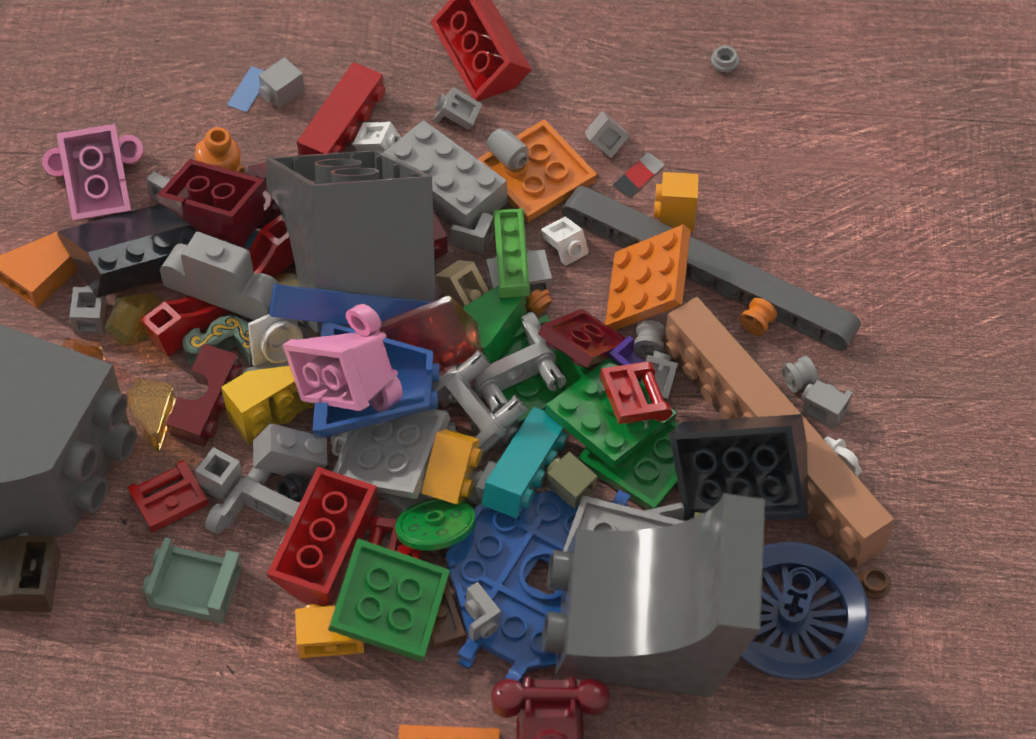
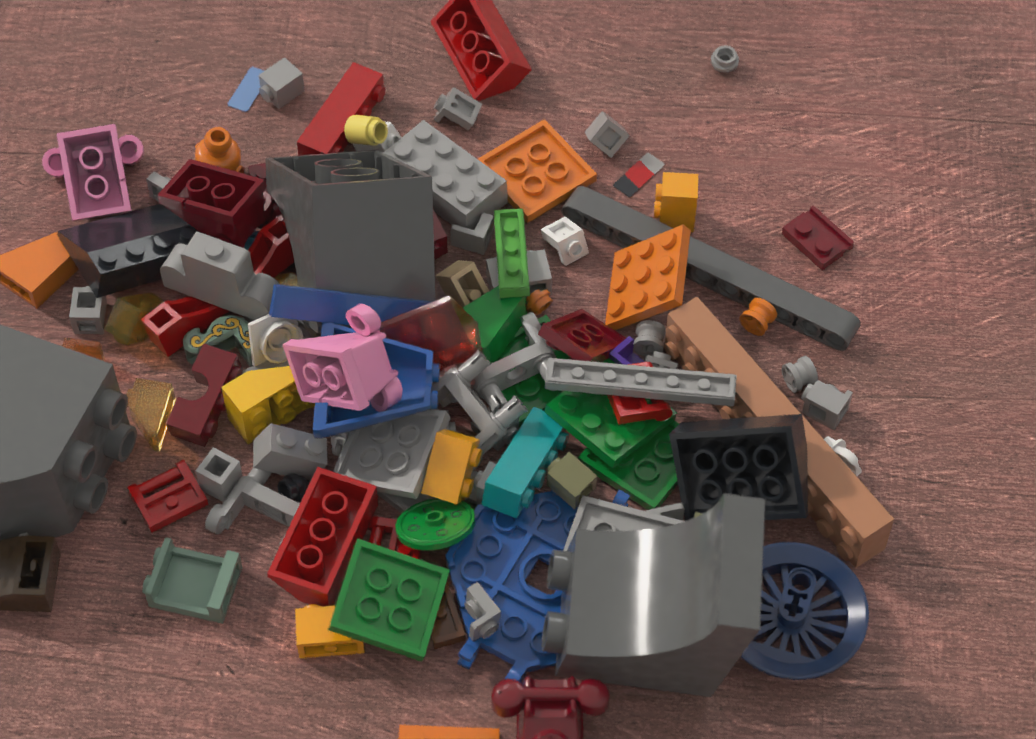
light grey brick [487,128,529,170] -> none
reddish brown plate [859,567,891,599] -> none
none -> light yellow brick [344,115,388,146]
none -> light grey tile [545,358,737,406]
none -> dark red plate [781,205,854,271]

